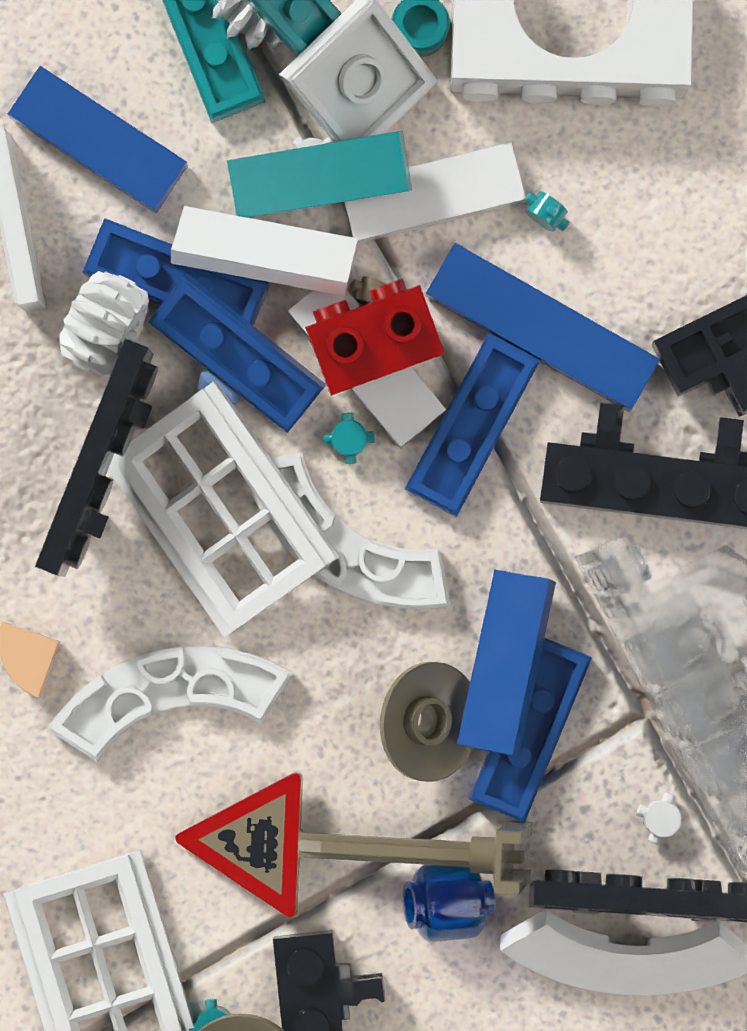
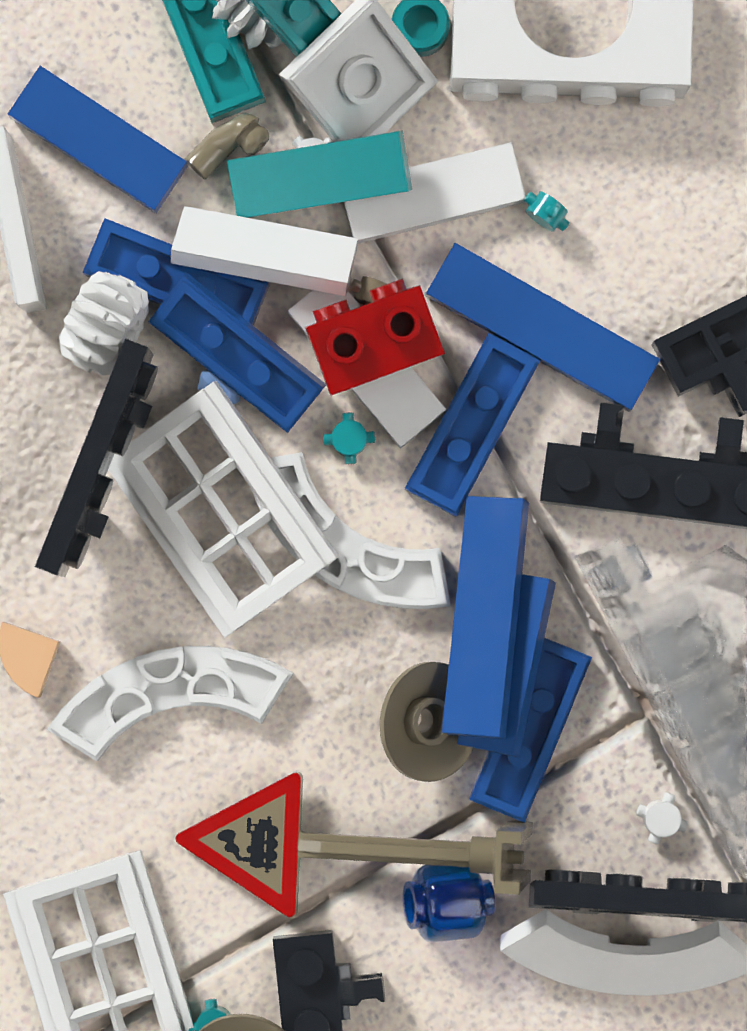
none -> dark tan arm [185,113,269,180]
none -> blue tile [442,496,529,739]

